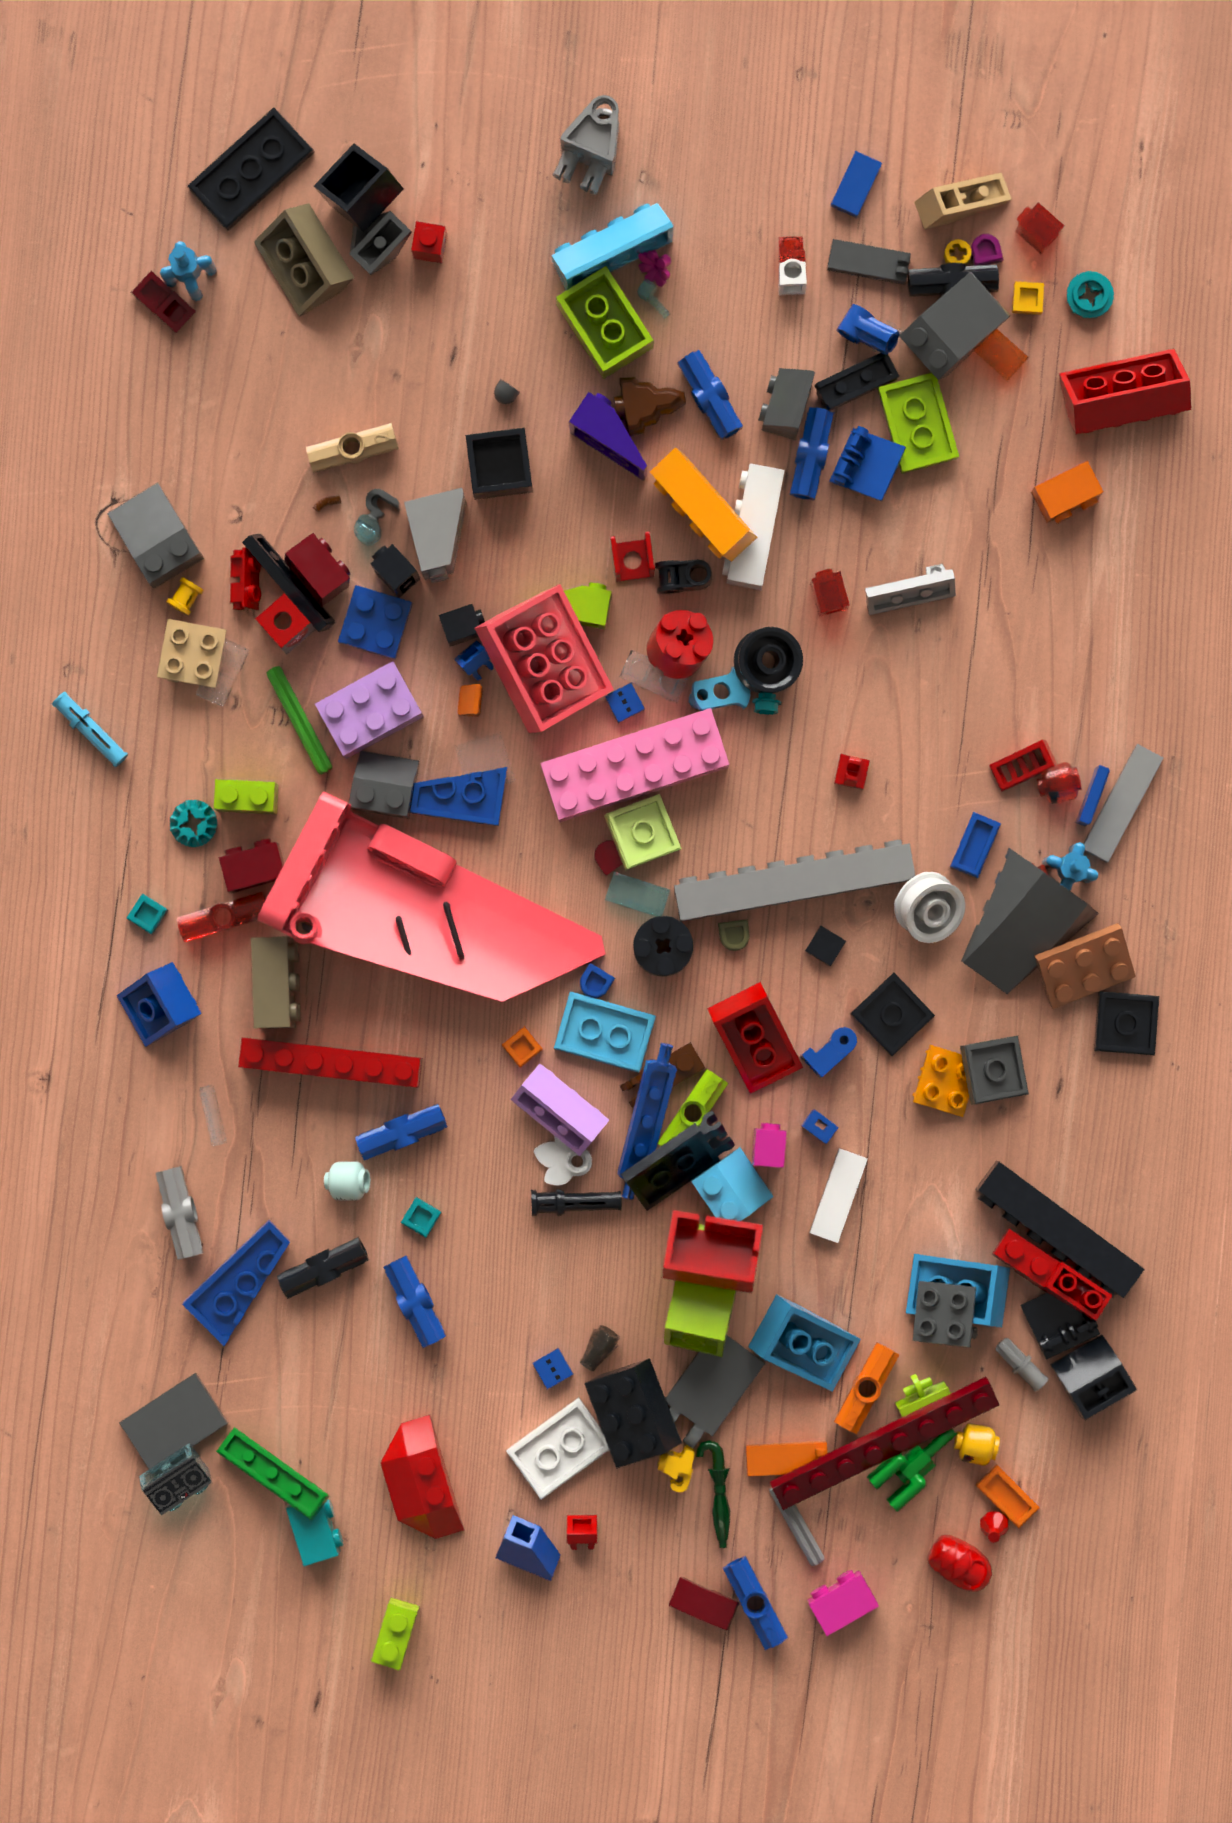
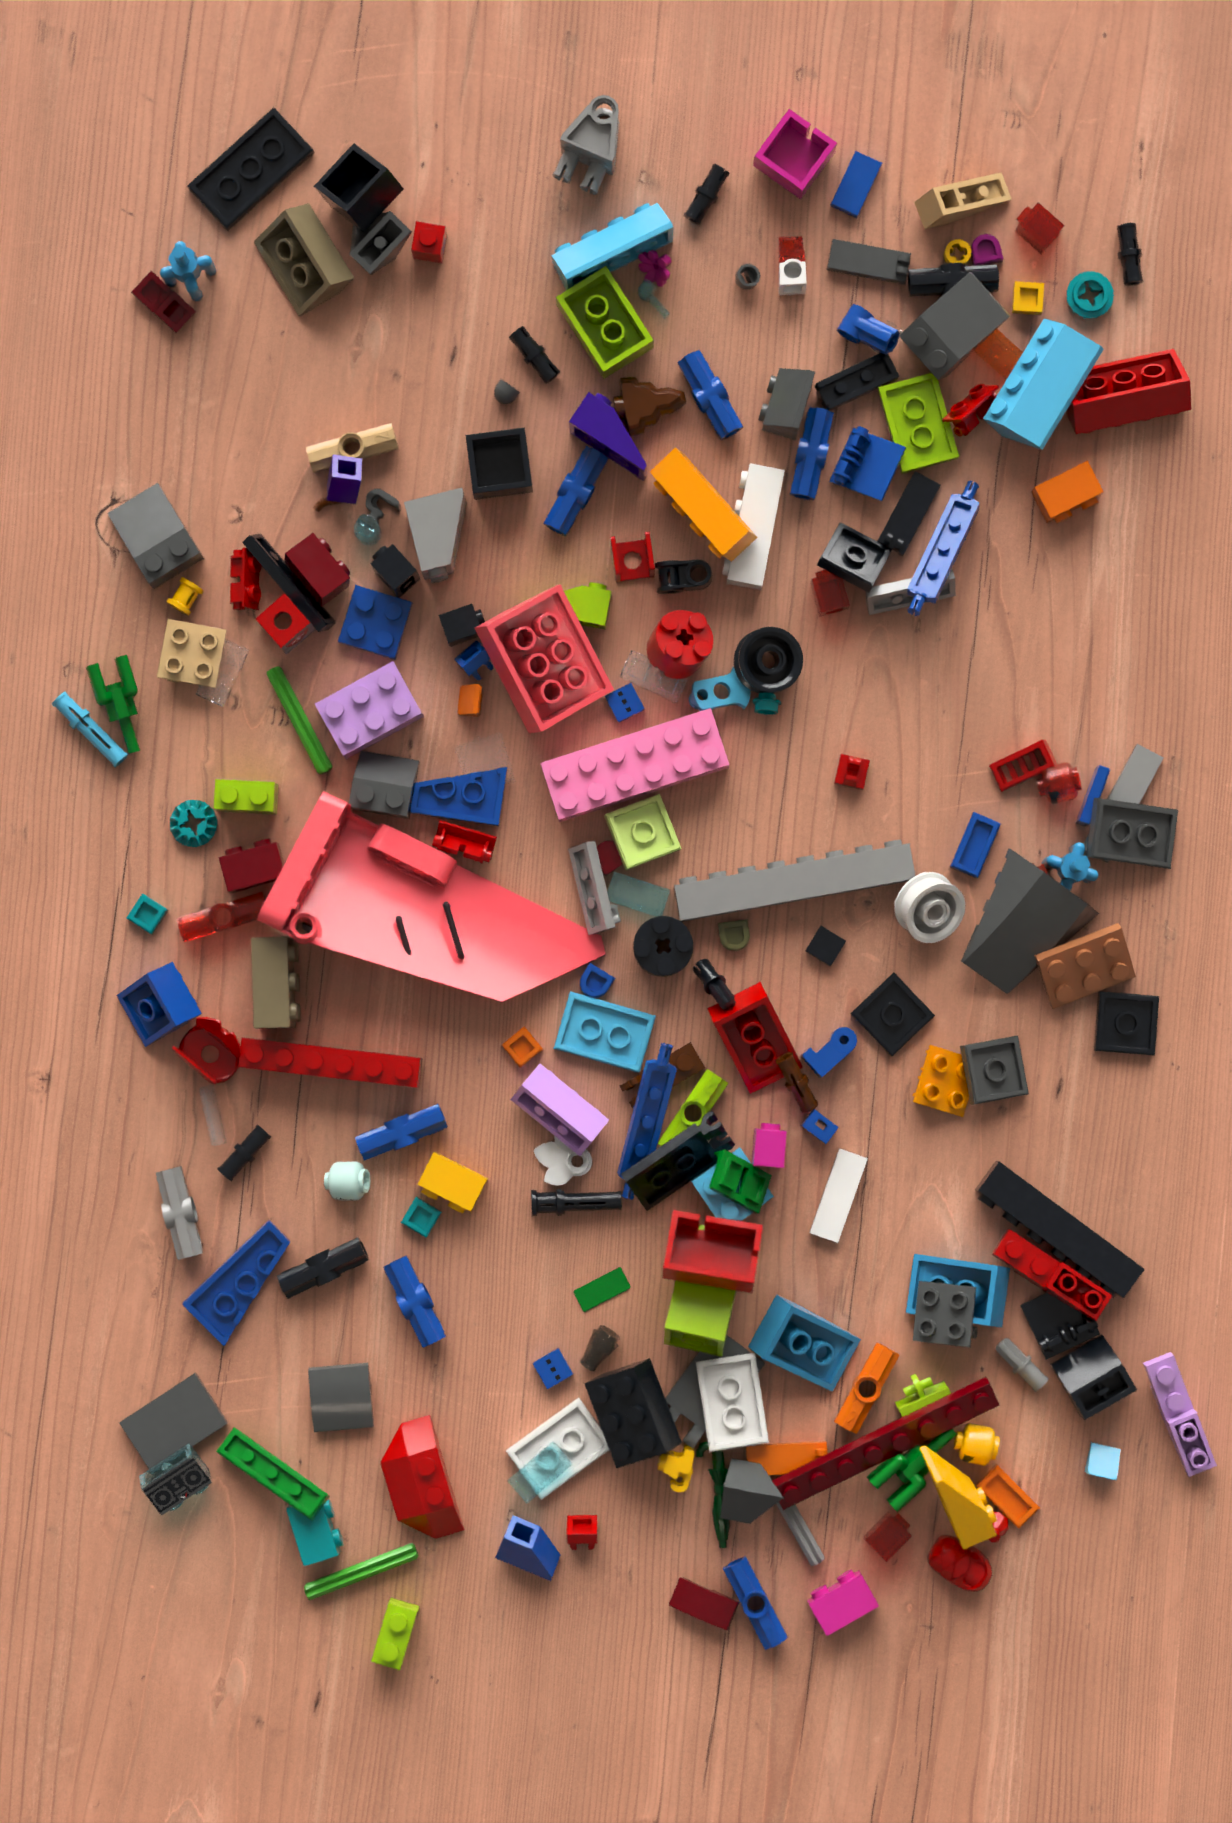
none -> green plant [86,655,140,754]
none -> red piece [172,1017,242,1085]
none -> black pin [217,1124,271,1181]
none -> bright green axle [304,1543,418,1600]
none -> dark grey slope [308,1363,374,1432]
none -> dark purple brick [326,455,362,504]
none -> yellow brick [417,1152,488,1214]
none -> red hinge [432,820,497,864]
none -> clear light blue tile [507,1441,573,1504]
none -> black pin [509,326,560,384]
none -> blue piece [544,446,608,537]
none -> light grey hinge [568,841,621,935]
none -> green sticker [574,1267,631,1312]
none -> black pin [684,164,730,225]
none -> black axle [693,959,736,1010]
none -> white tile [695,1353,769,1452]
none -> green piece [709,1149,772,1214]
none -> dark grey slope [720,1458,783,1524]
none -> dark grey hinge [735,264,760,290]
none -> dark pink piece [753,109,837,200]
none -> reddish brown pin [776,1052,818,1113]
none -> black tile [817,522,892,593]
none -> clear red brick [863,1511,912,1562]
none -> black hinge [877,471,941,556]
none -> plate [907,481,979,616]
none -> yellow slope [920,1445,997,1550]
none -> red hinge [942,384,999,437]
none -> medium azure slope [983,318,1104,450]
none -> slope [1085,1442,1121,1480]
none -> dark grey tile [1086,798,1178,869]
none -> black pin [1117,223,1143,286]
none -> lavender slope [1143,1352,1217,1477]

